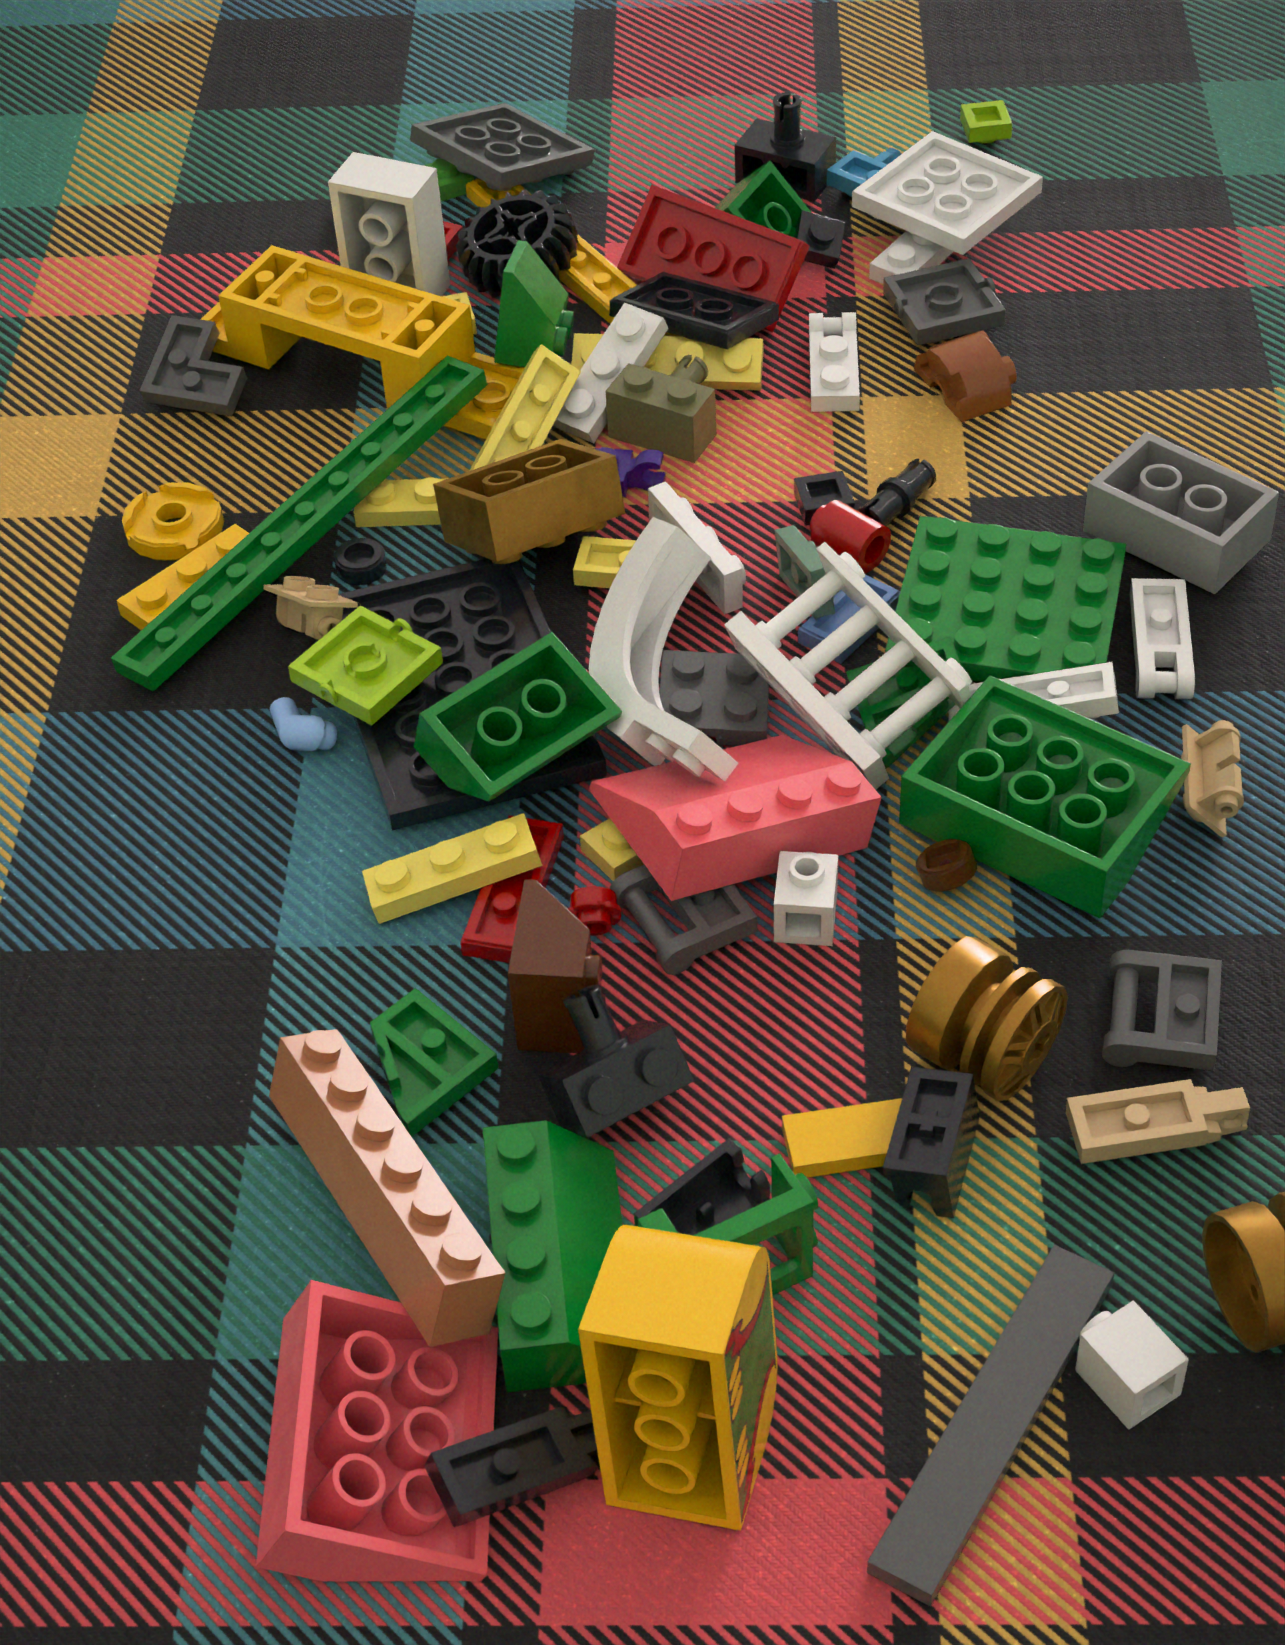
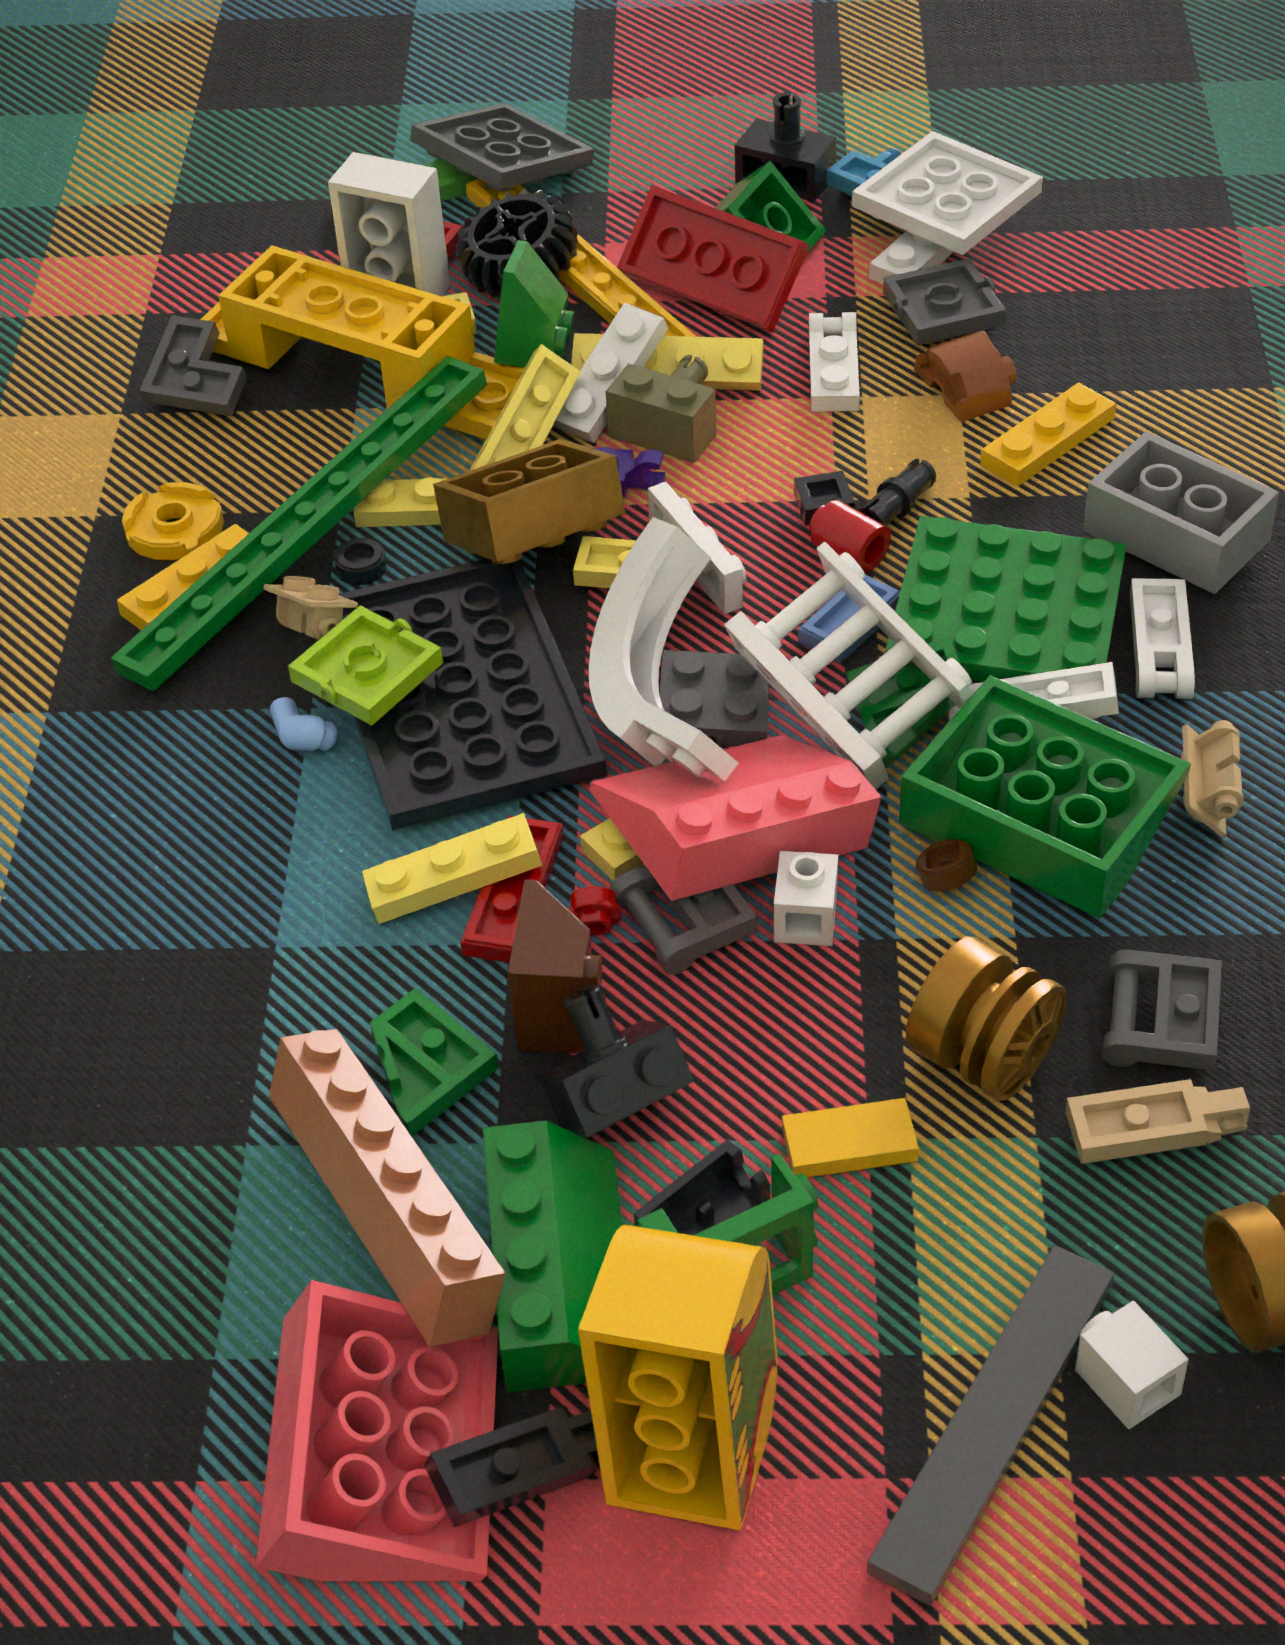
green slope [414,632,622,801] -> none
black tile [609,272,779,349] -> none
sand green plate [775,525,835,619] -> none
black plate [795,210,845,269] -> none
black hinge [883,1067,980,1218] -> none
lime plate [960,100,1012,144] -> none
none -> yellow plate [980,382,1116,487]

